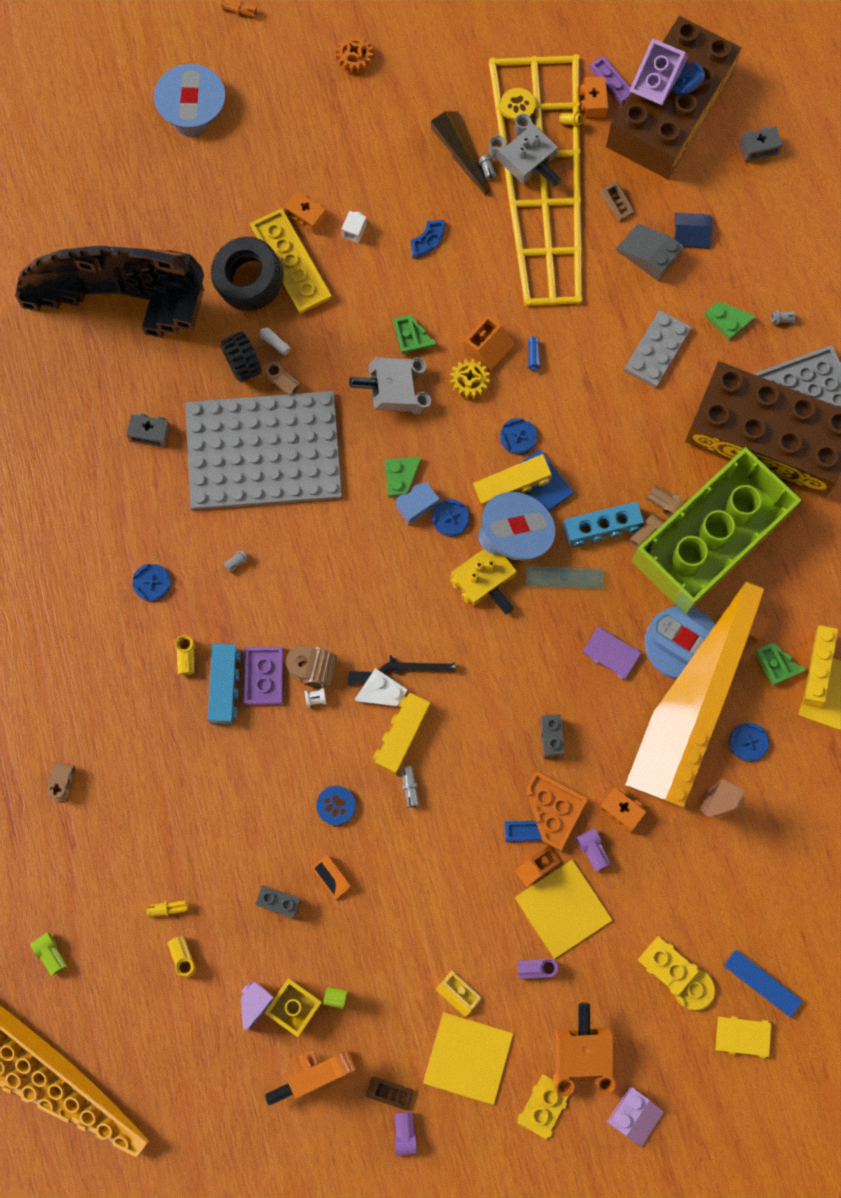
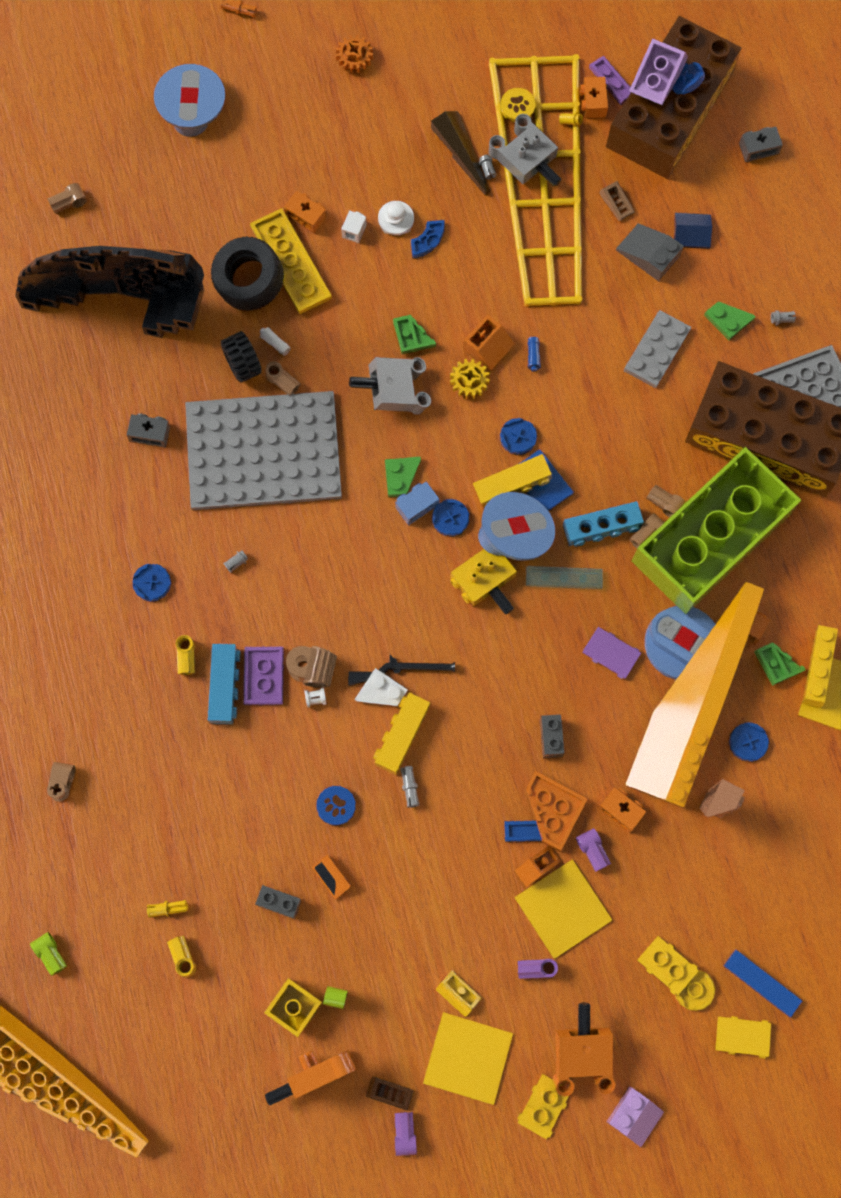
lavender slope [241,981,275,1031] -> none
none -> medium nougat piece [47,183,87,214]
none -> white plate [378,201,414,235]

